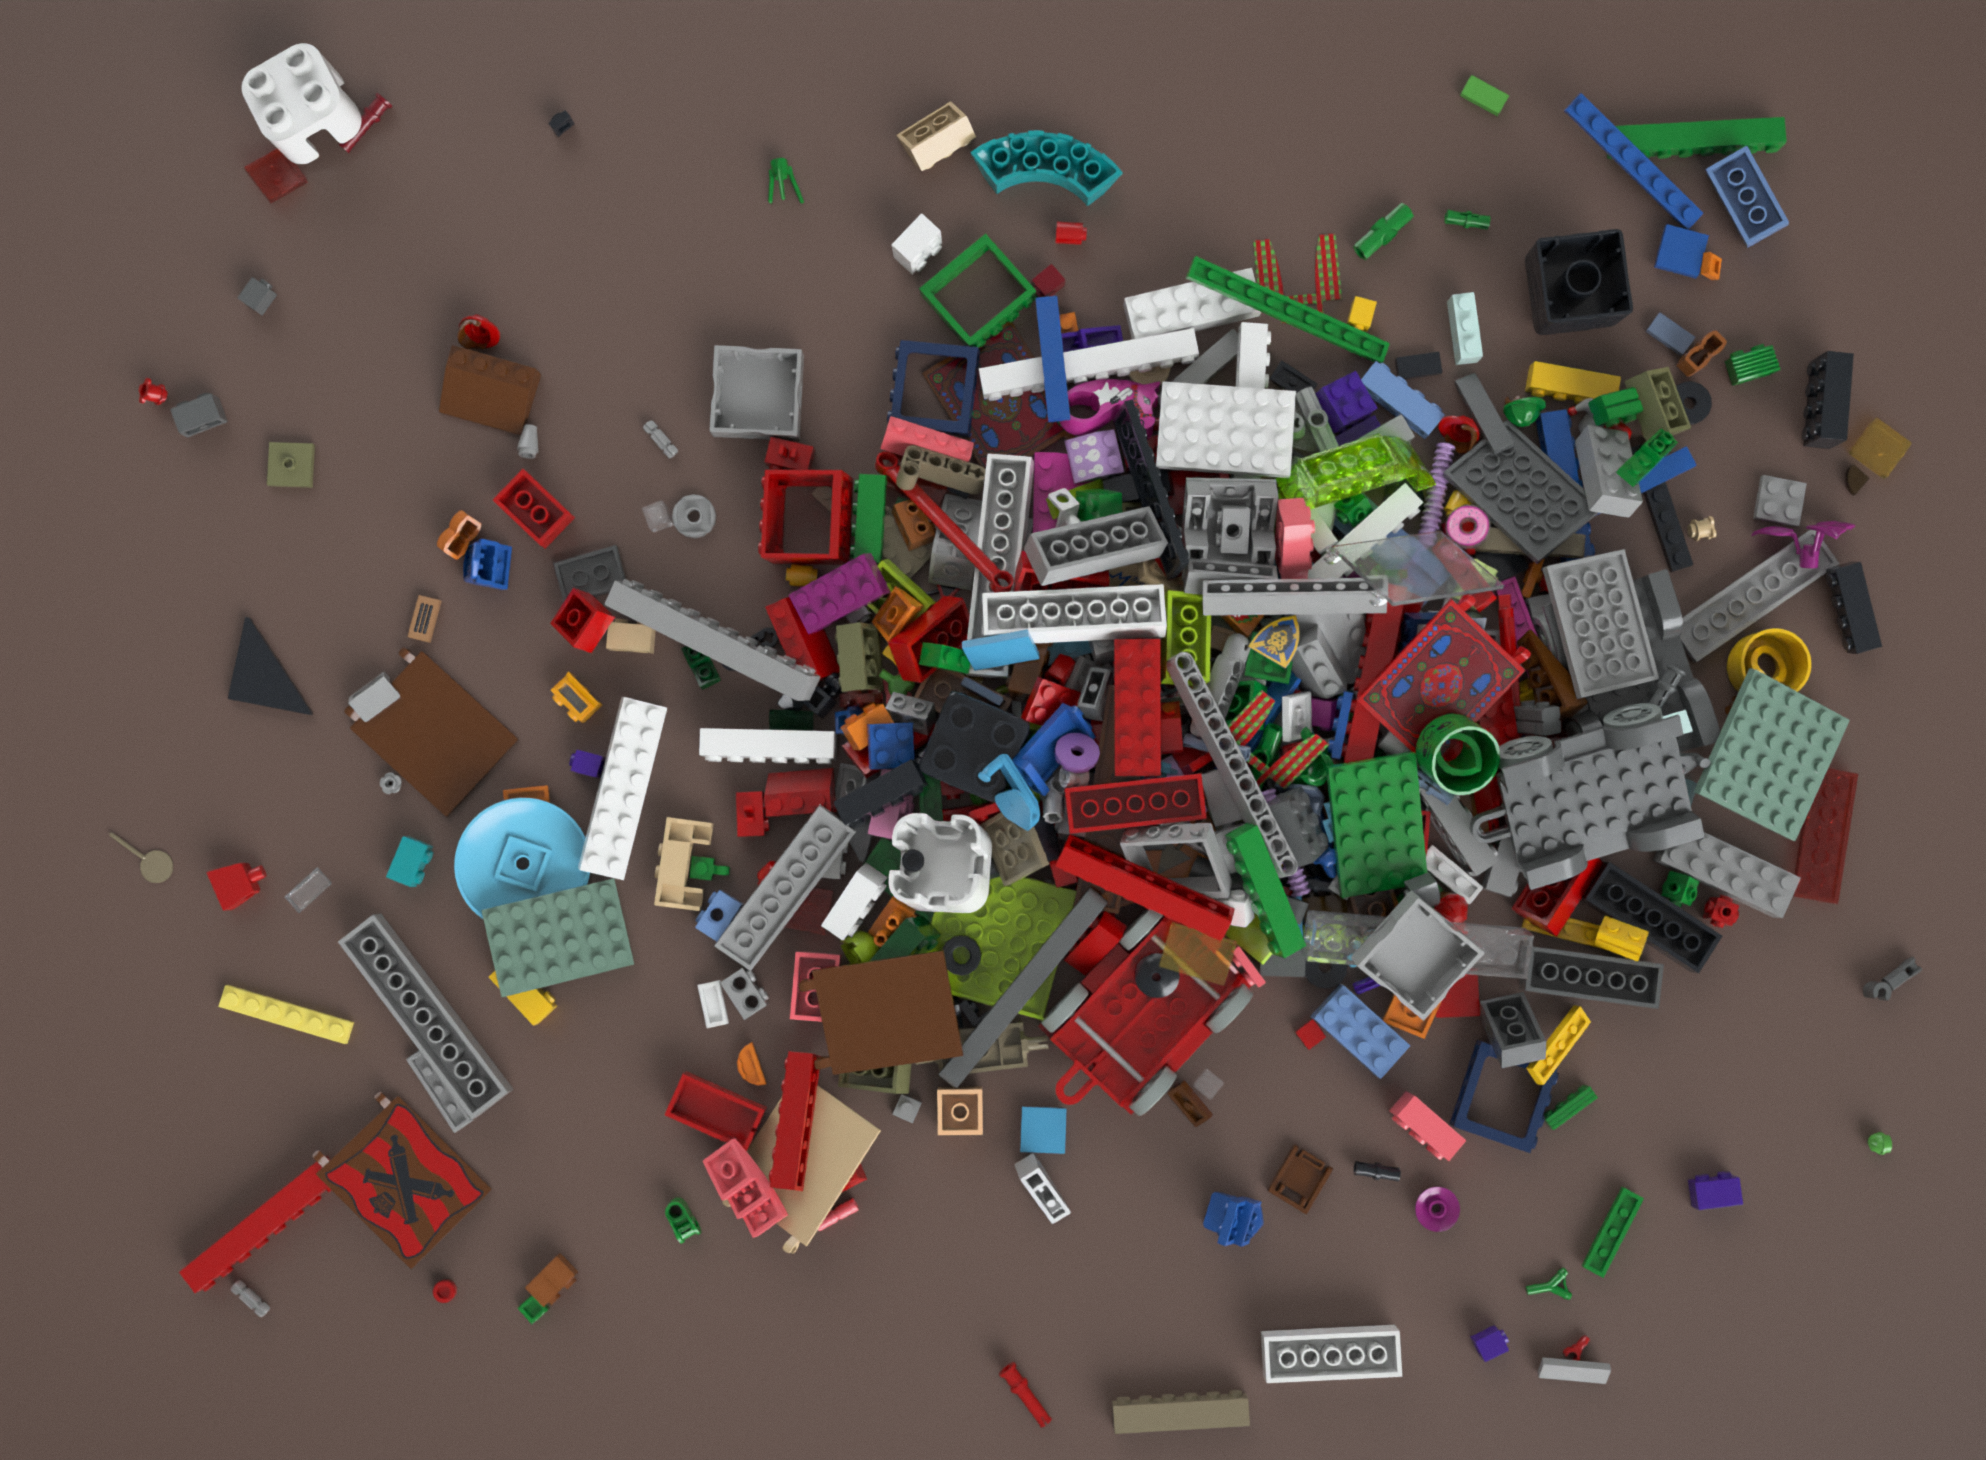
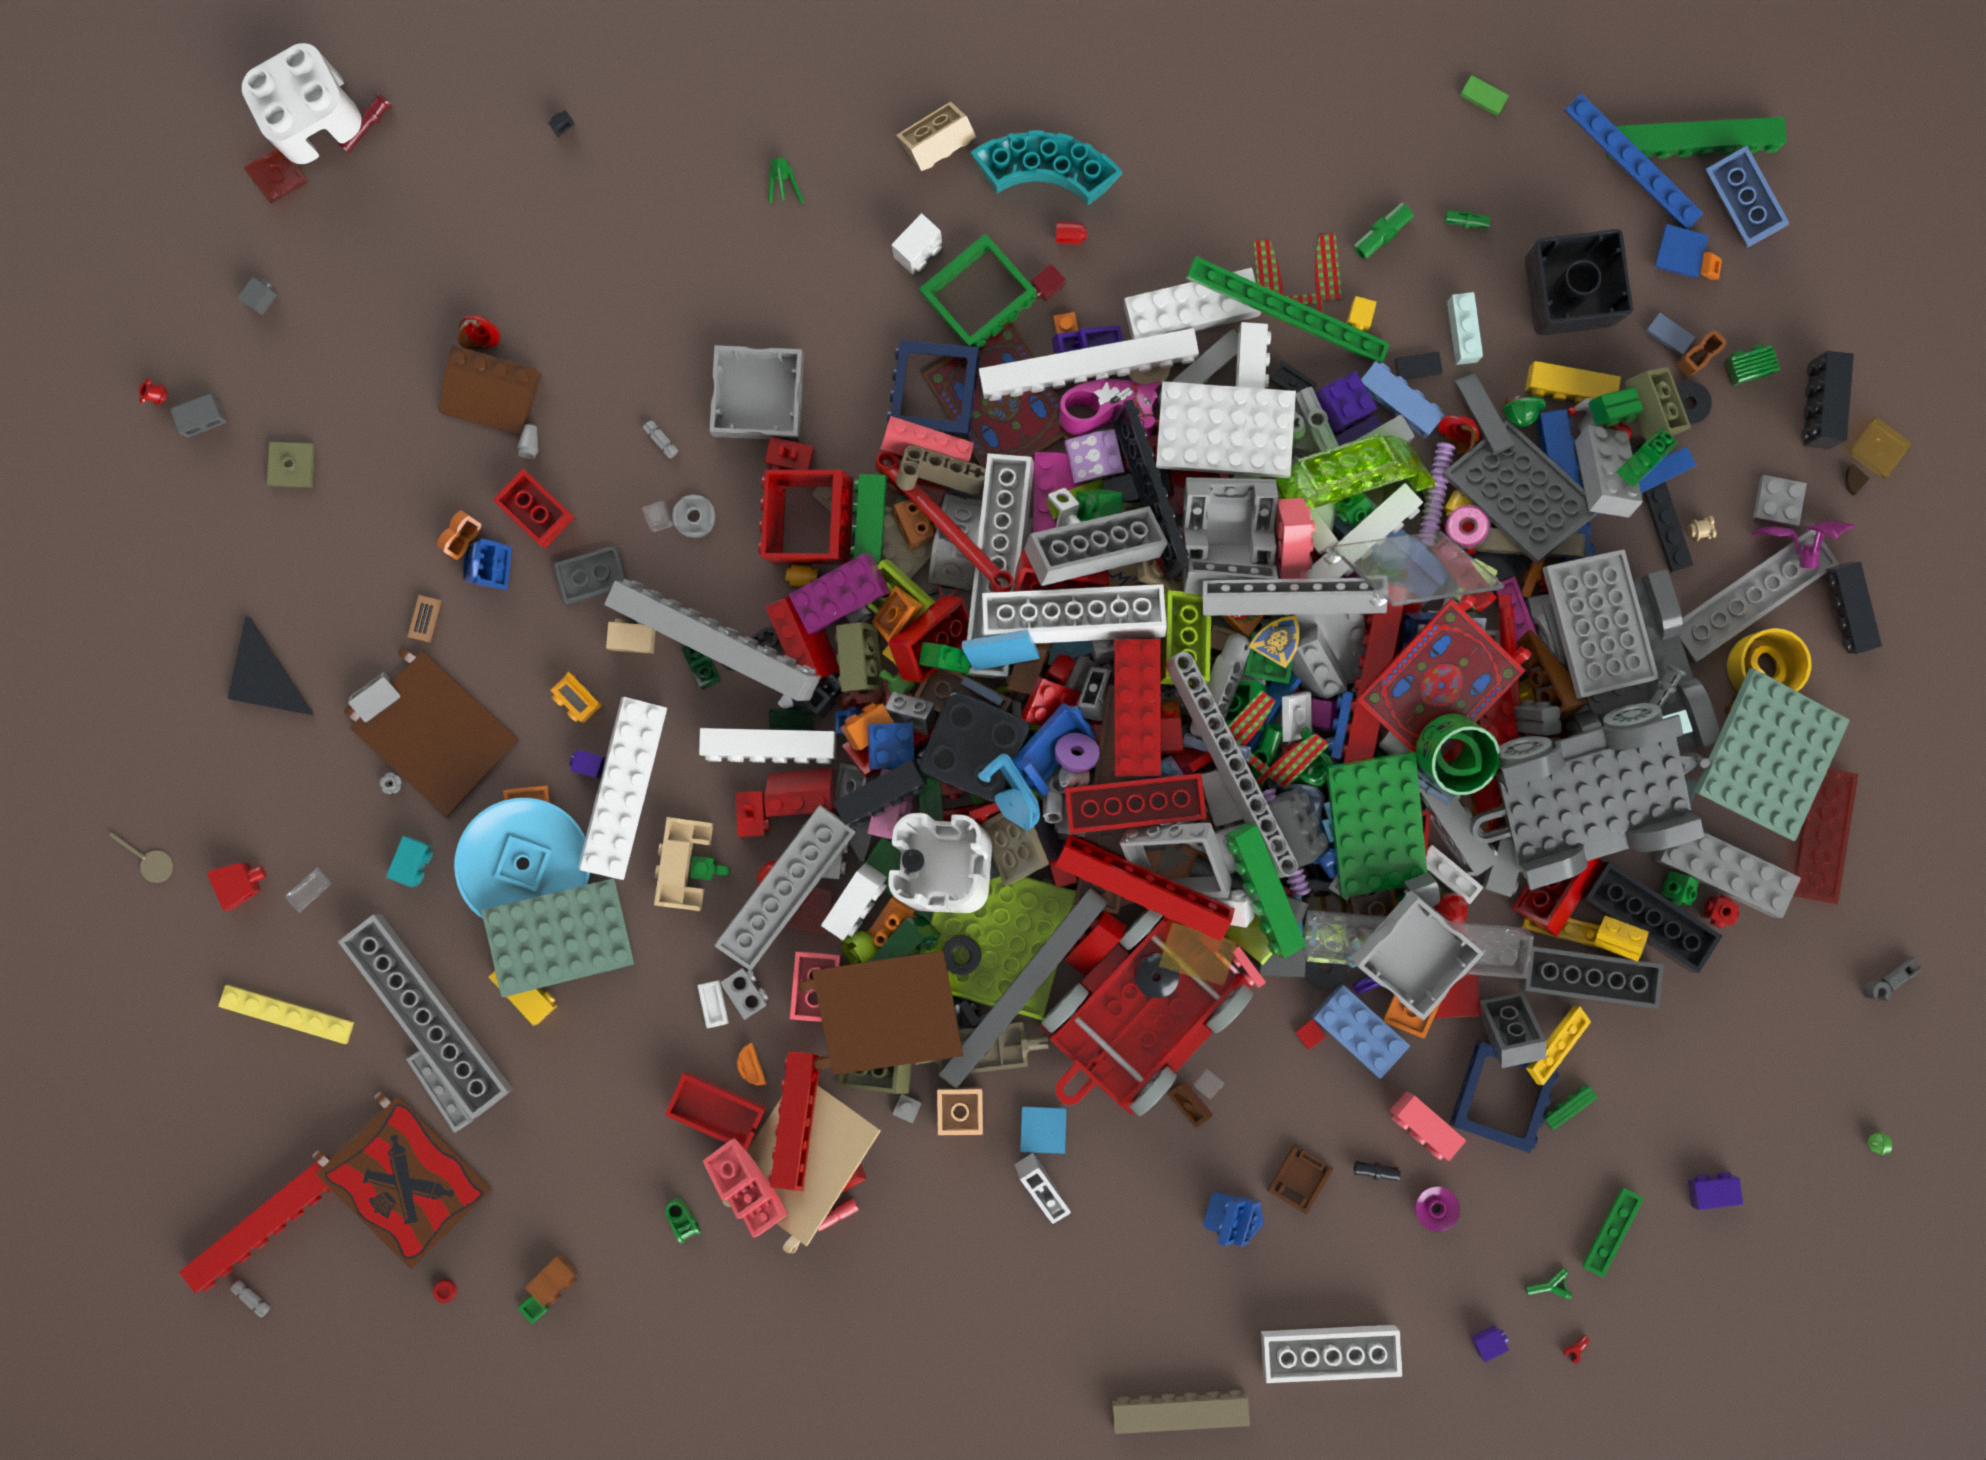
red brick [550,588,615,653] -> none
medium blue brick [695,890,744,942] -> none
red pin [999,1362,1052,1428] -> none
blue tile [1035,296,1070,422] -> none
light grey brick [1215,505,1250,554] -> none
light grey tile [1538,1357,1611,1384] -> none

